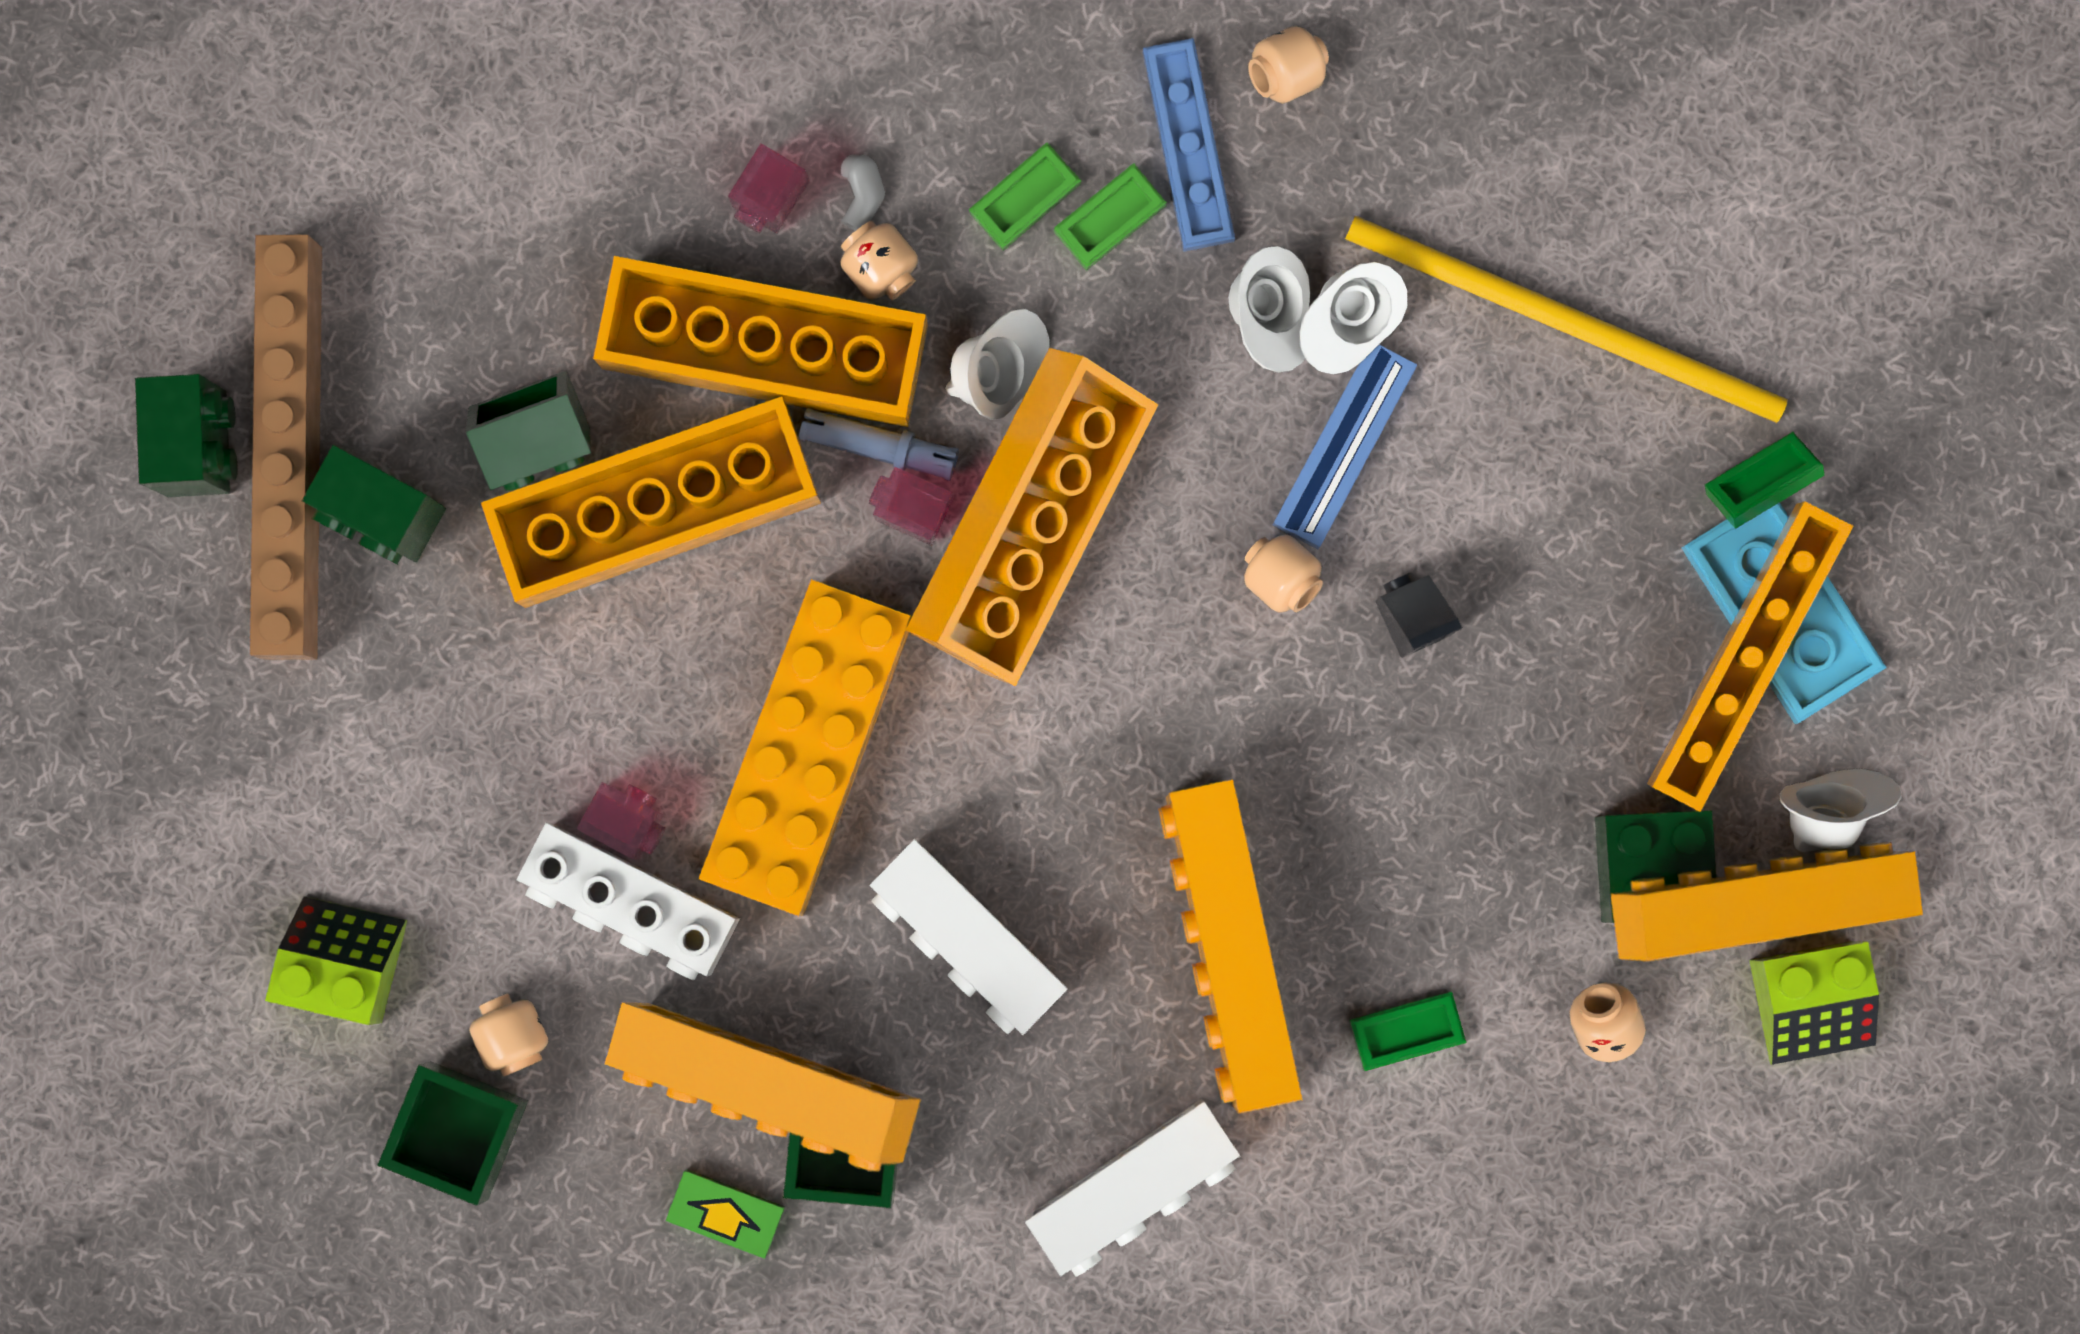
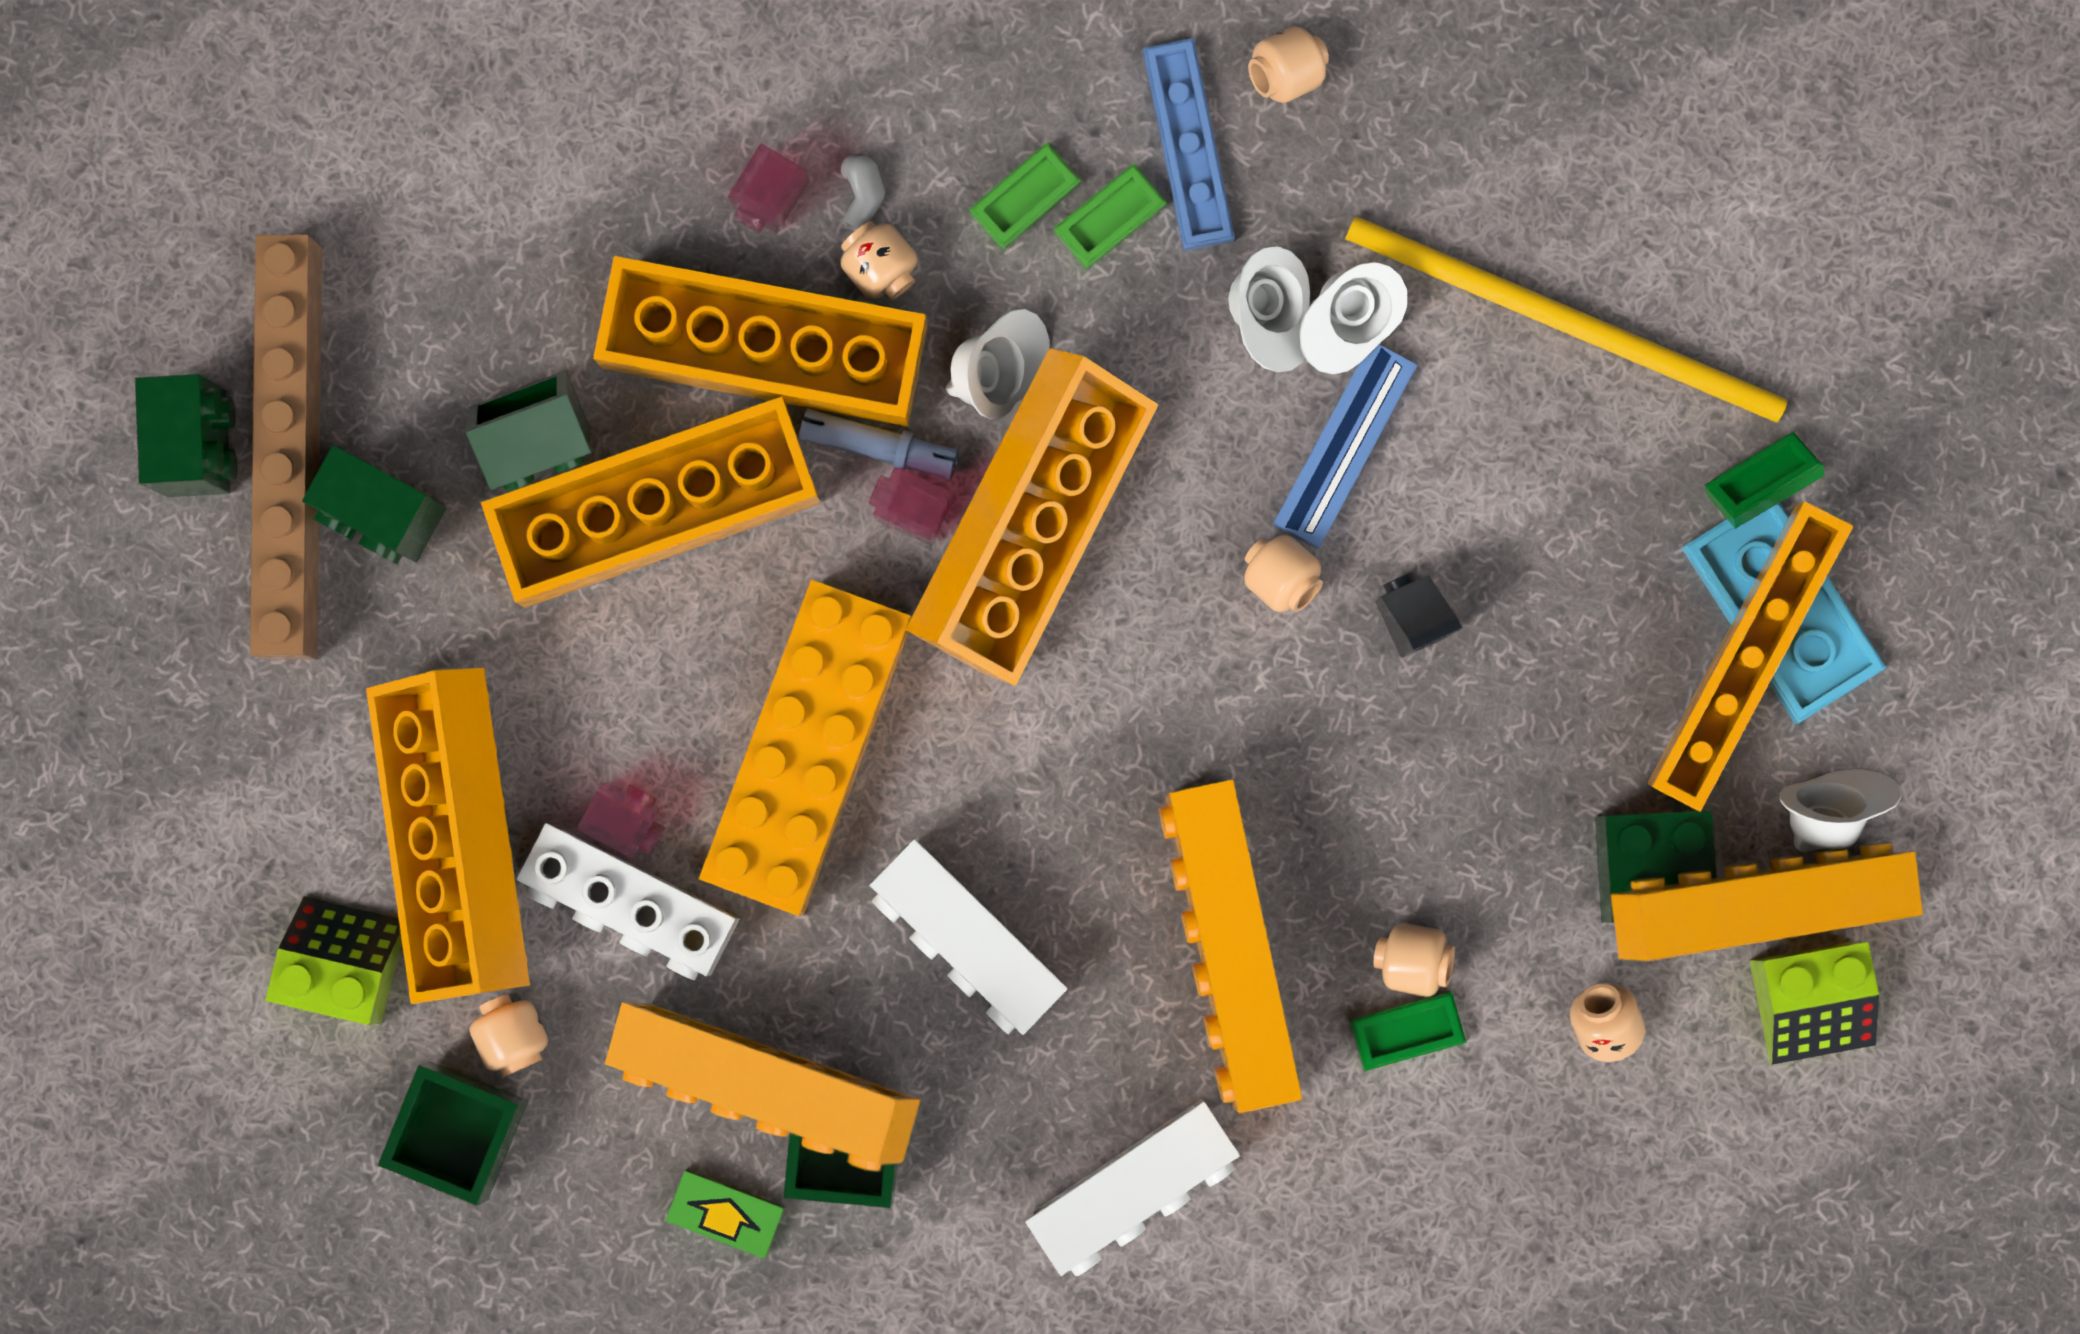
none -> light orange brick [366,668,530,1004]
none -> light nougat head [1374,922,1455,997]

